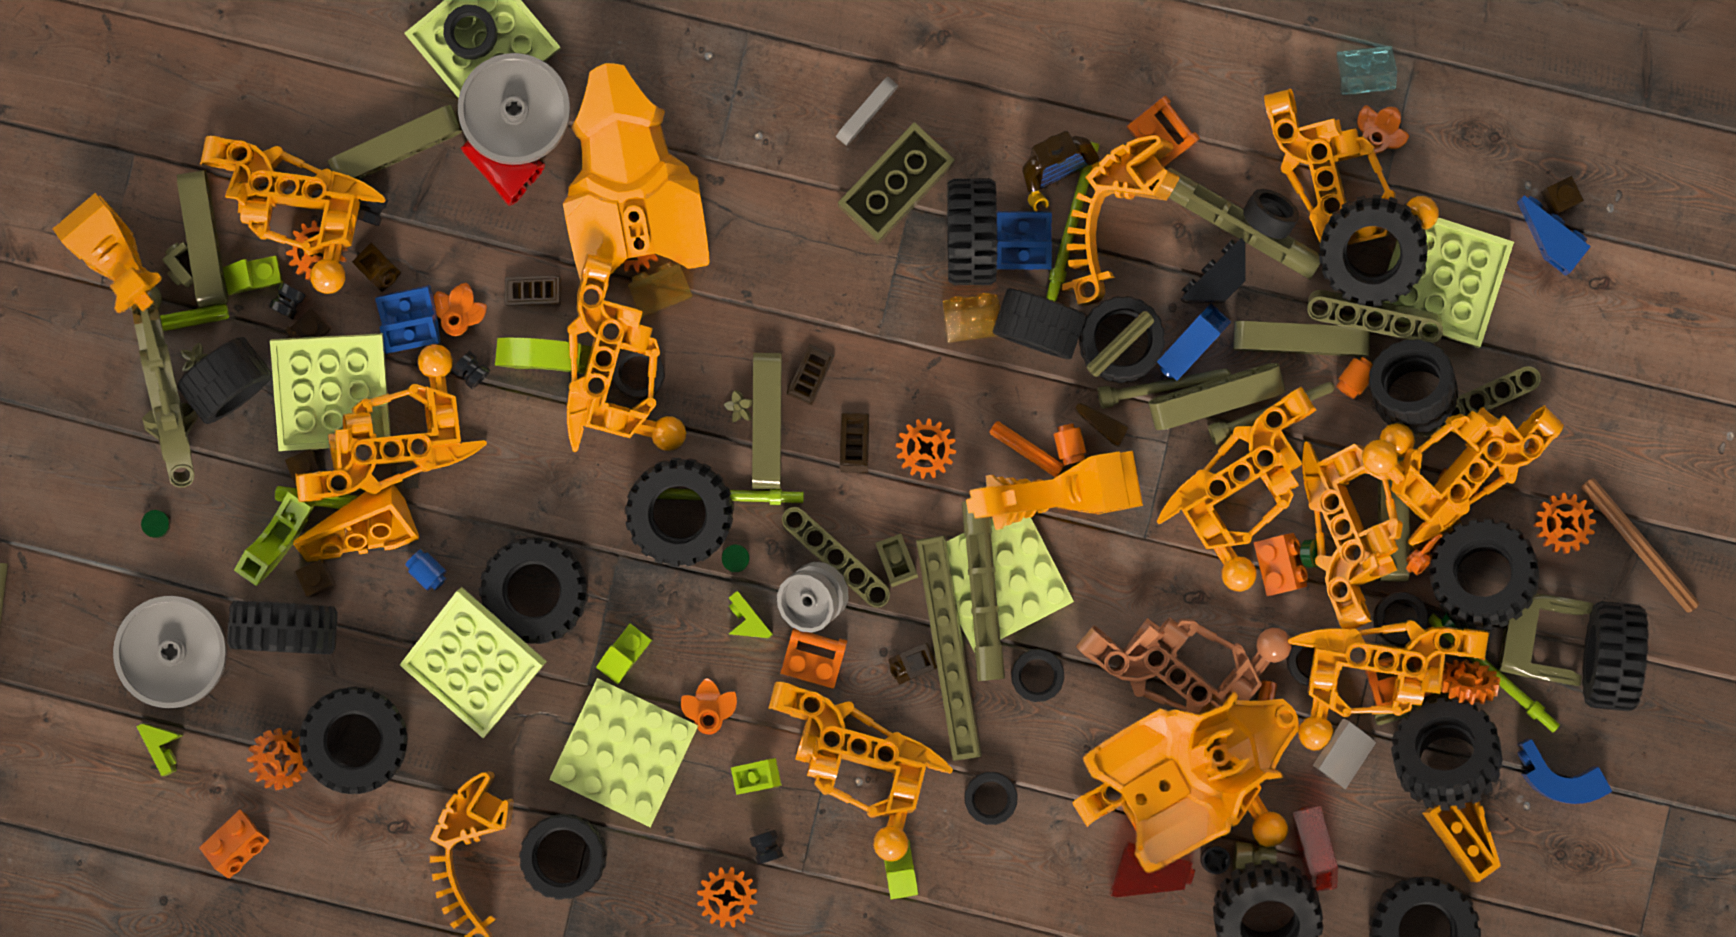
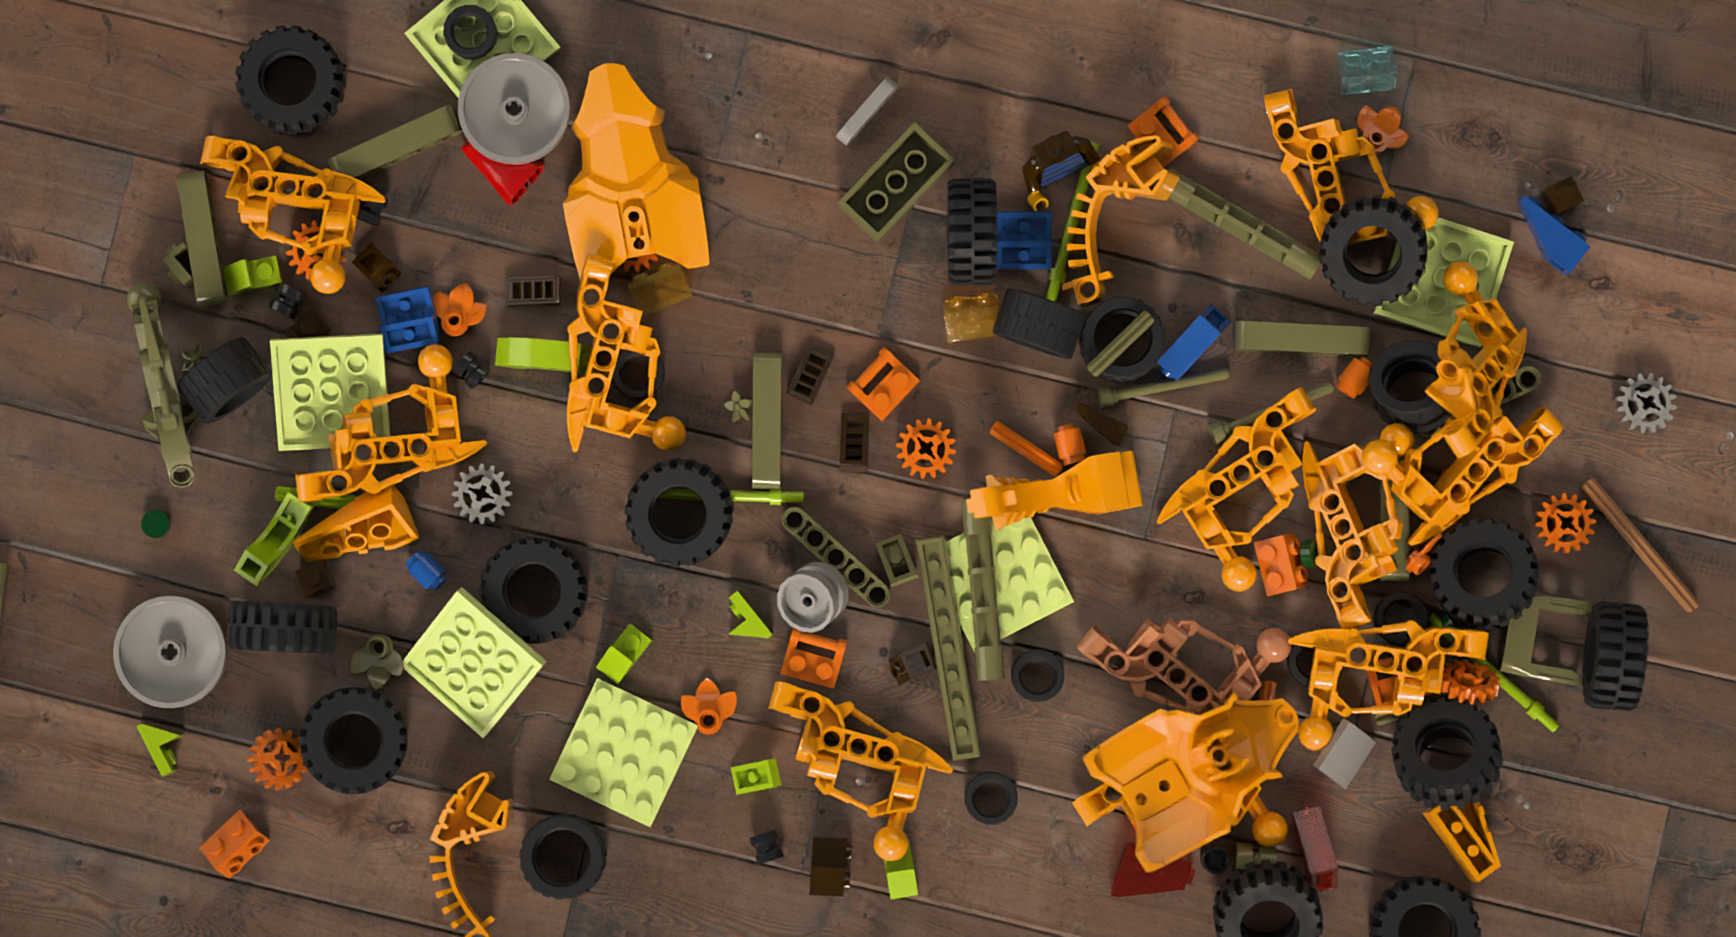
light orange piece [53,193,162,314] -> none
lime axle [160,304,229,331] -> none
dark brown brick [285,449,324,486] -> none
orange gear [697,867,758,928] -> none
dark green tile [722,544,750,573] -> none
olive beam [1148,363,1286,430] -> none
black slope [1180,238,1246,303] -> none
black tyre [1243,189,1299,239] -> none
olive beam [1307,290,1443,343] -> none
blue arch [1517,739,1613,804] -> none
none -> black tyre [235,25,346,136]
none -> olive plate [350,634,403,690]
none -> light grey gear [452,464,513,525]
none -> dark brown brick [809,836,852,897]
none -> orange plate [846,347,920,422]
none -> light orange piece [1425,260,1527,458]
none -> light grey gear [1614,373,1677,434]

